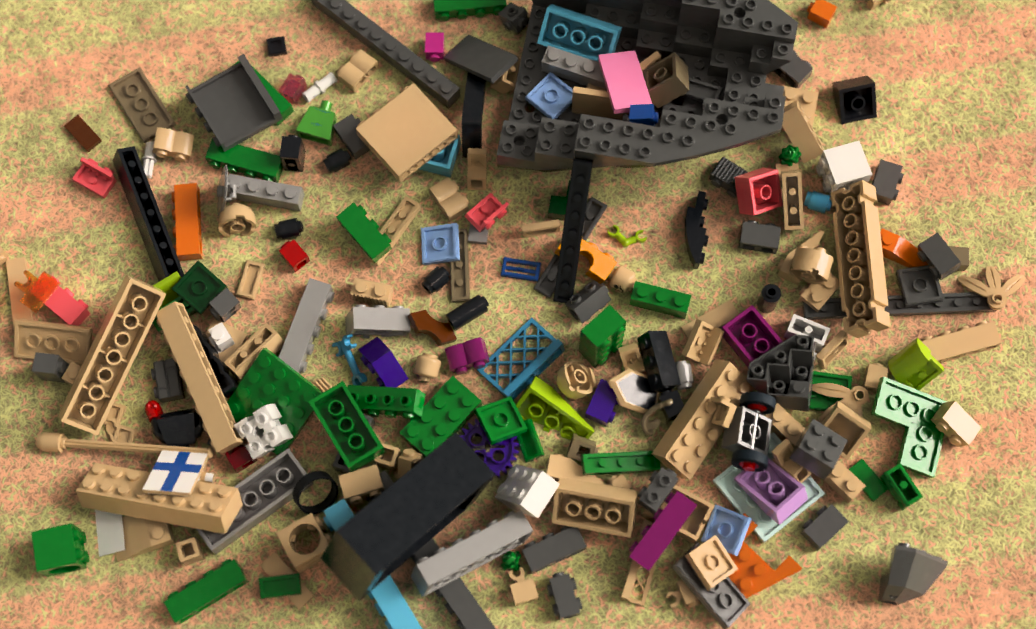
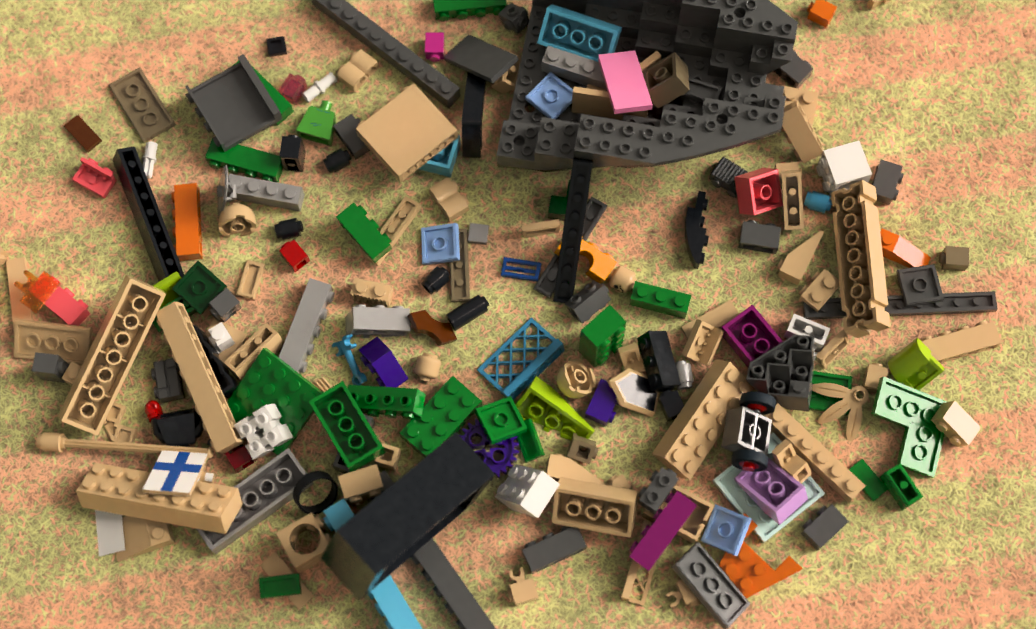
green brick [31,523,89,577] -> none
tan brick [152,127,194,162] -> none
green brick [164,559,249,625] -> none
tan brick [175,537,205,566] -> none
tan brick [395,449,422,479] -> none
light grey brick [411,510,533,597] -> none
magenta brick [445,337,490,375] -> none
coral bracket [464,193,510,232] -> none
tan brick [467,148,487,190] -> none
green plant [500,551,522,571] -> none
dark grey brick [547,572,583,620] -> none
green plate [581,451,661,475] -> none
lime arm [607,225,647,247] -> none
blue brick [629,104,659,126] -> none
dark tan piece [641,399,673,436] -> none
tan plate [685,535,738,590] -> none
tan bracket [710,395,737,429] -> none
black brick [757,284,781,313] -> none
green plant [779,145,801,167] -> none
tan brick [789,245,833,284] -> none
dark grey brick [789,419,848,480] -> none
tan piece [821,401,871,460] -> none
black slope [832,75,877,124] -> none
dark grey brick [878,543,948,605] -> none
dark grey brick [917,232,961,281] -> none
tan plant [957,266,1026,310] -> none

